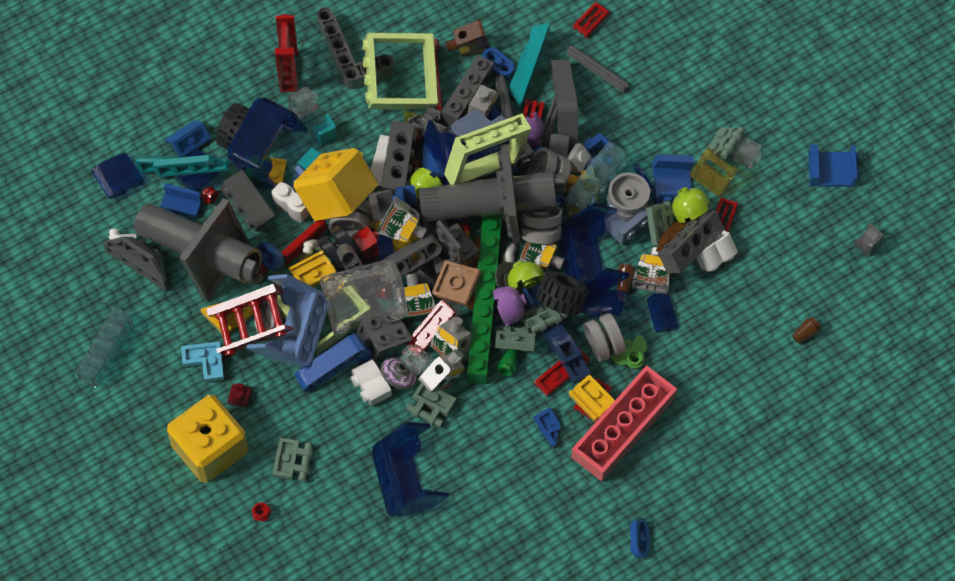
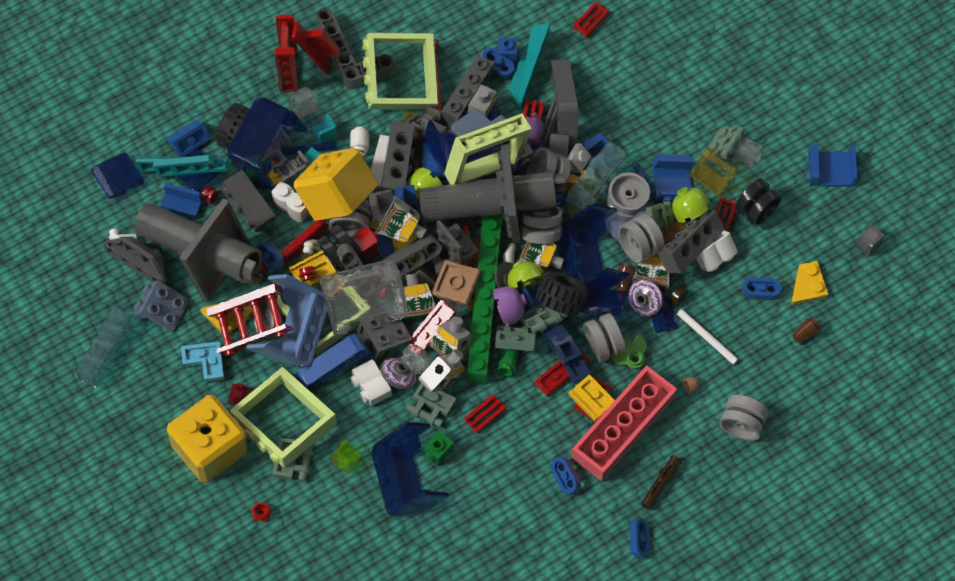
reddish brown torso [445,20,489,57] -> none
dark grey axle [495,75,513,119] -> none
blue slope [533,407,561,447] -> none
dark grey axle [567,46,629,92] -> none
none -> sand blue bracket [132,280,188,332]
none -> yellowish green window [230,367,337,468]
none -> dark grey piece [255,128,309,185]
none -> clear blue bar [262,141,337,157]
none -> red bracket [292,22,340,75]
none -> red plate [298,266,317,281]
none -> clear neon green panel [331,439,361,474]
none -> white brick [350,127,369,155]
none -> green brick [423,430,454,466]
none -> red tile [464,394,506,434]
none -> blue bracket [498,38,520,65]
none -> blue plate [551,457,581,494]
none -> light grey wheel [618,214,664,263]
none -> dish [628,279,663,317]
none -> dark brown pin [641,455,682,510]
none -> dark brown tile [670,286,688,306]
none -> white bar [677,309,739,365]
none -> medium nougat hinge [683,377,700,394]
none -> light grey wheel [719,395,769,441]
none -> black wheel [734,178,782,227]
none -> blue plate [742,278,782,299]
none -> yellow wing [791,261,828,305]

